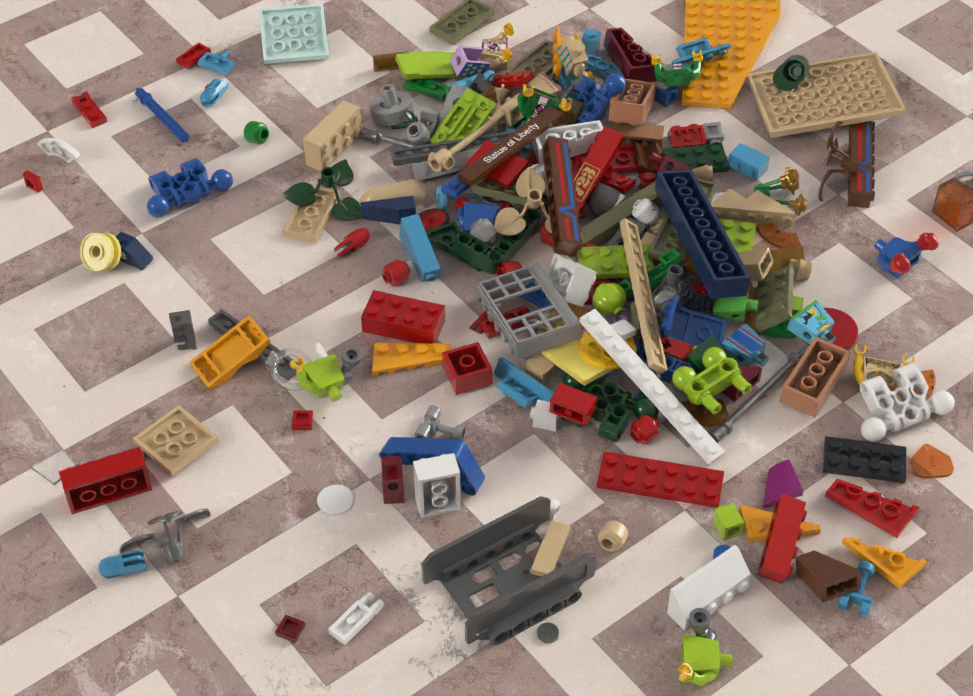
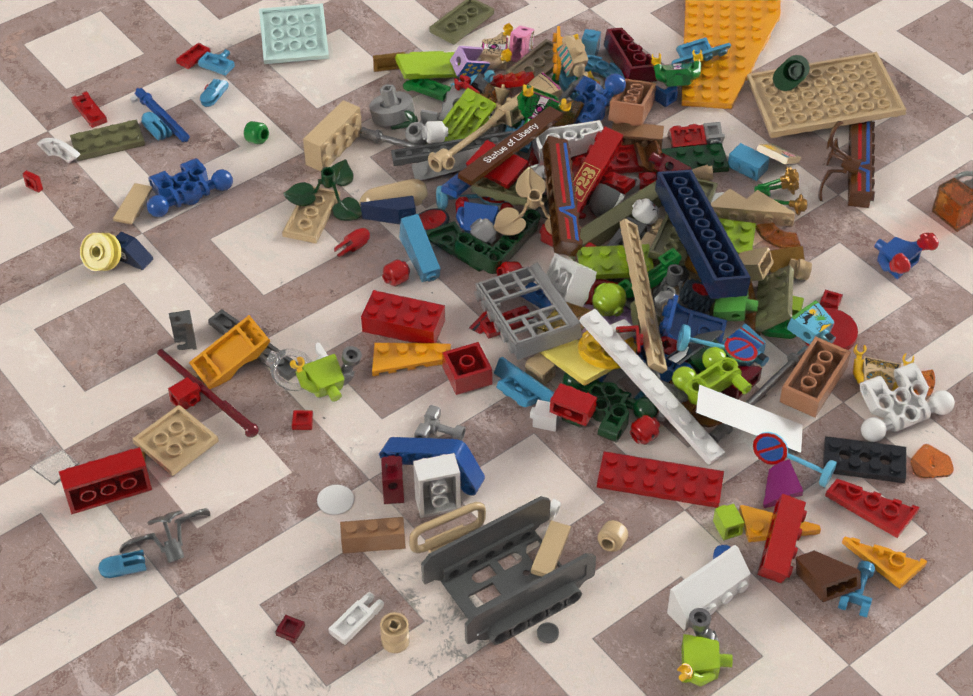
none -> olive plate [70,119,145,161]
none -> tan piece [113,183,153,225]
none -> dark azure arm [141,112,172,141]
none -> dark red bar [157,349,259,438]
none -> red brick [168,377,201,410]
none -> medium nougat brick [340,517,406,554]
none -> tan wheel [380,612,410,653]
none -> tan bar [409,502,486,553]
none -> white head [422,121,448,144]
none -> red bar [454,75,480,94]
none -> bright pink torso [509,26,535,62]
none -> red bracket [616,325,644,355]
none -> sticker [666,330,723,364]
none -> piece [676,324,758,363]
none -> white sticker [696,385,803,453]
none -> piece [753,432,837,488]
none -> tan tile [756,143,801,165]
none -> red tile [820,289,843,309]

